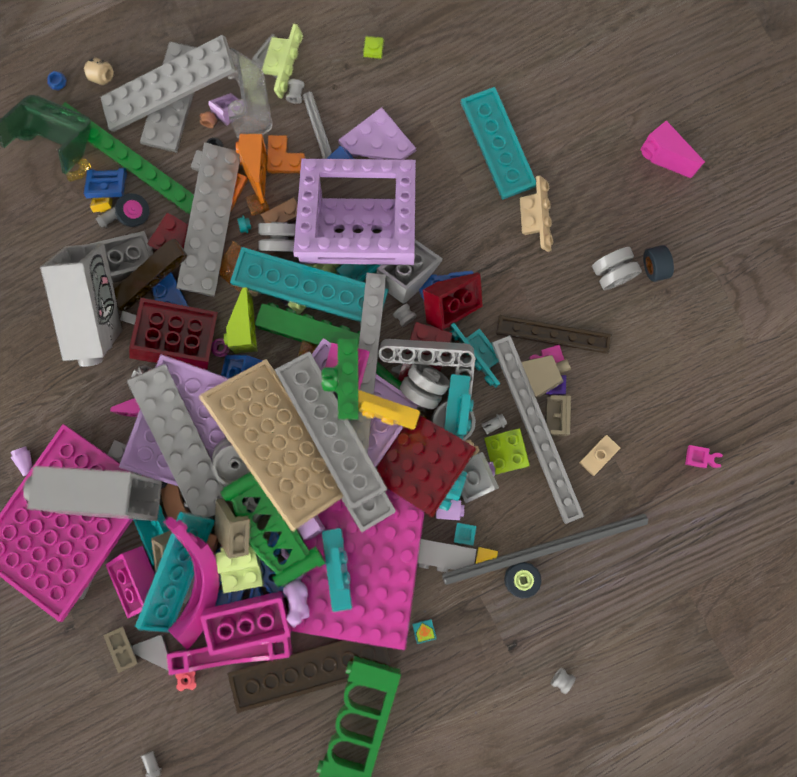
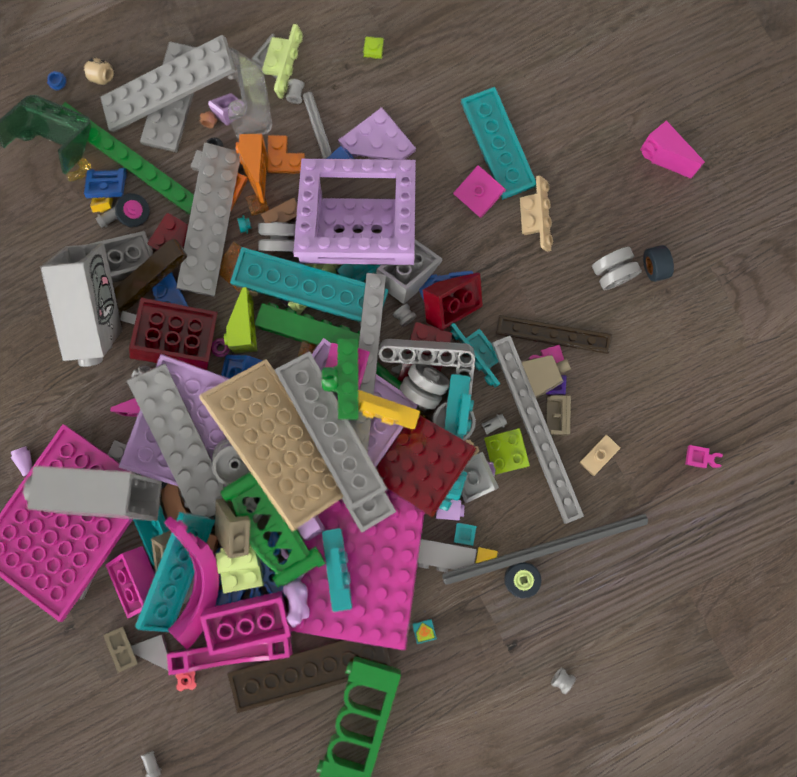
none -> dark pink plate [453,165,506,218]

